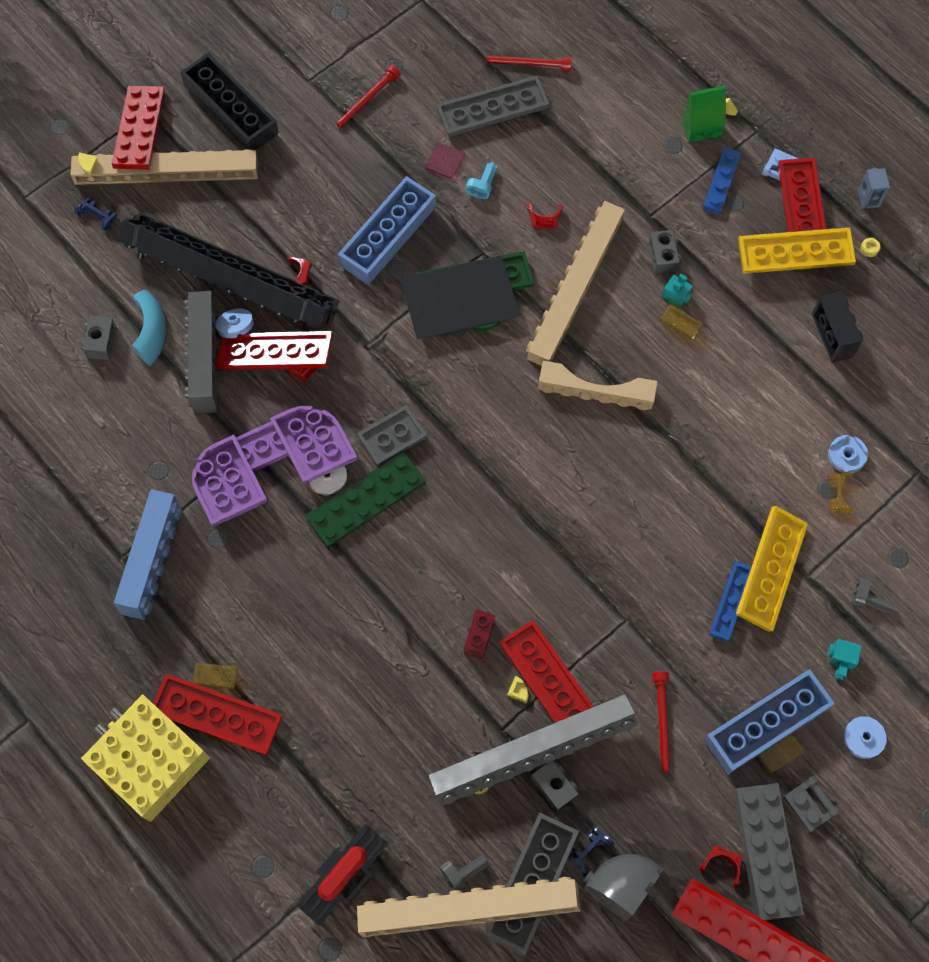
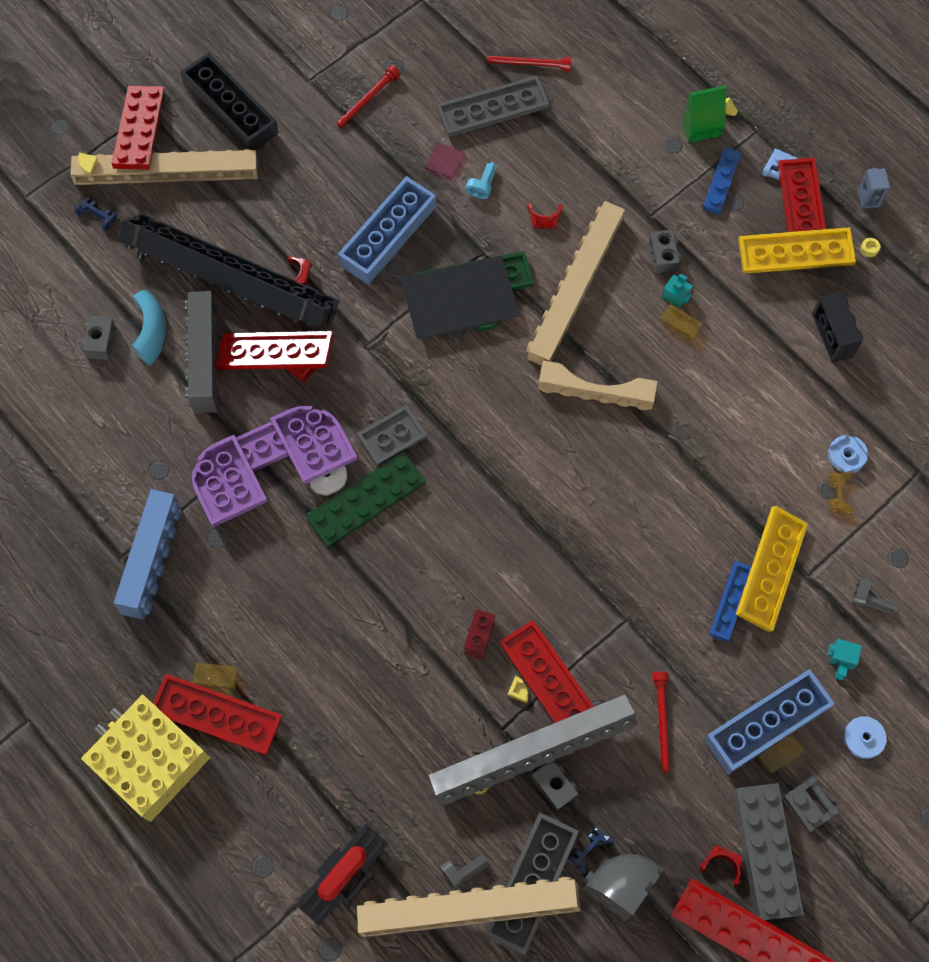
light blue plate [215,309,254,338] -> none

